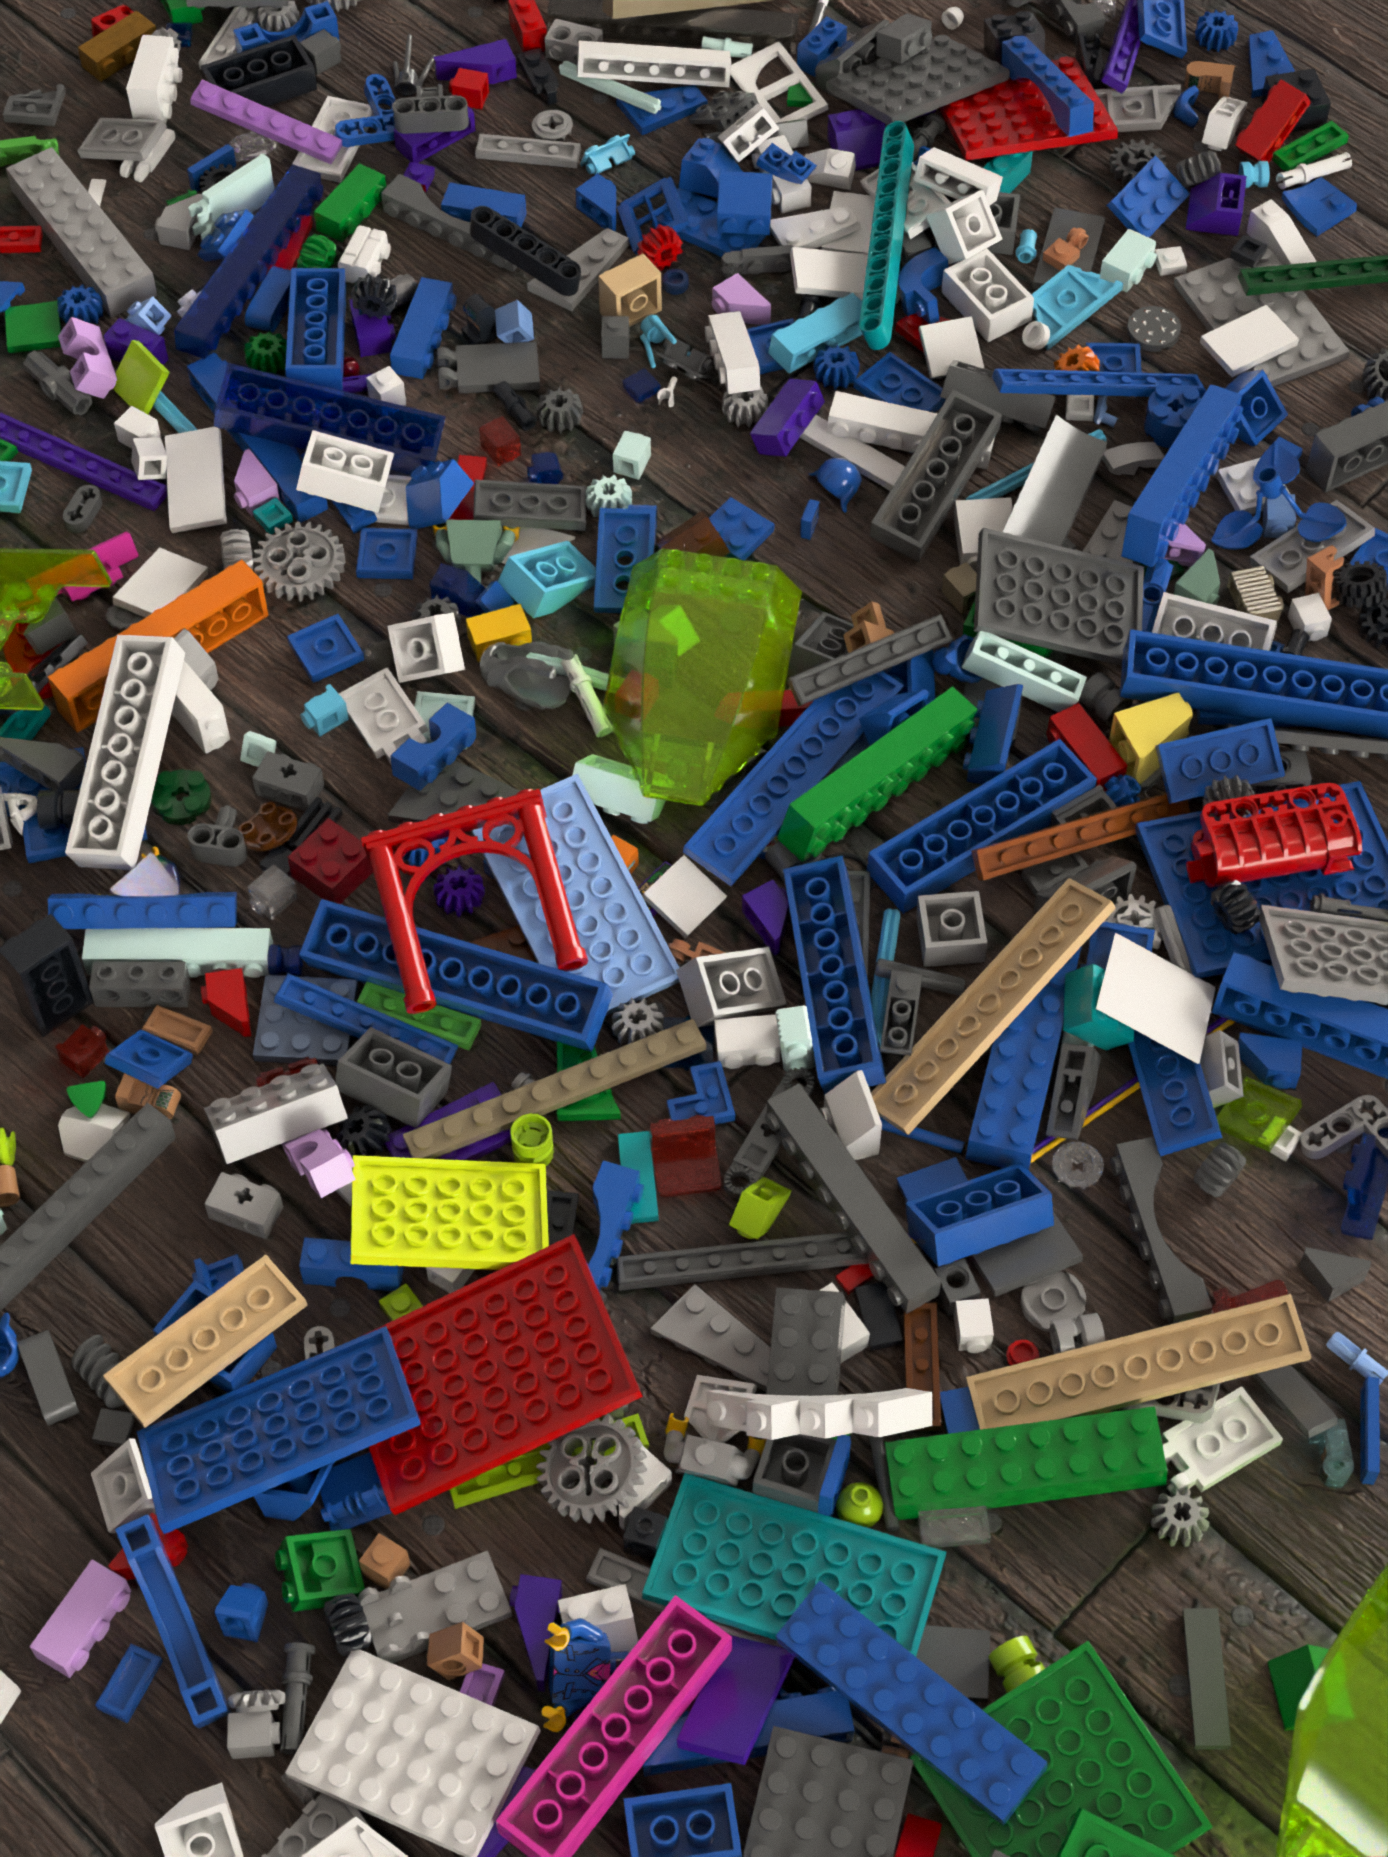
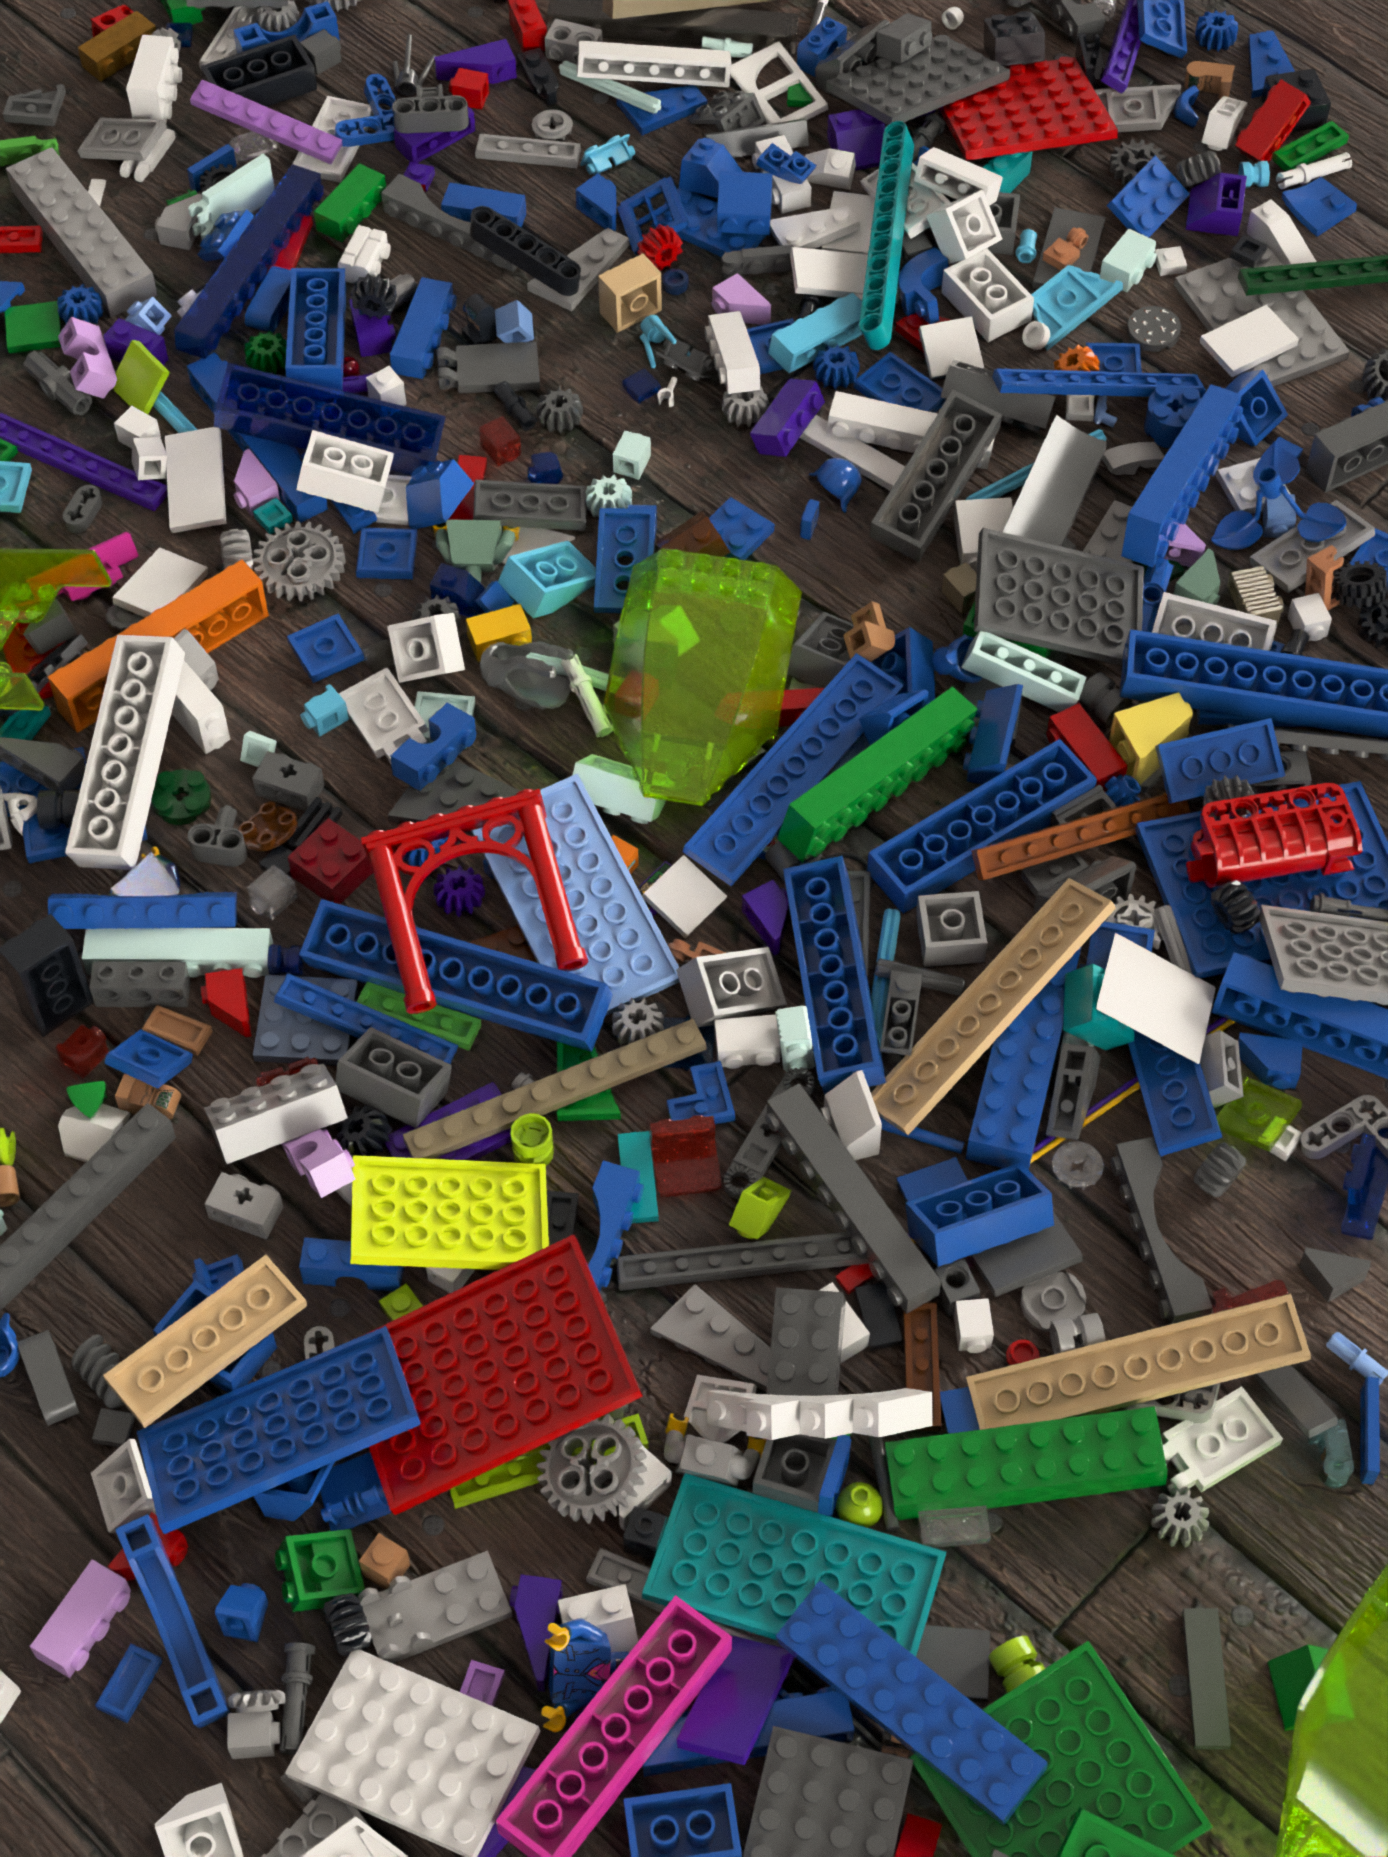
green gear [297,234,336,268] -> none
medium nougat brick [427,1622,484,1680] -> none
dark grey brick [601,316,630,359] -> none
white brick [718,104,779,162] -> none
dark grey tile [787,614,953,707] -> none
blue arch [1002,36,1094,137] -> none

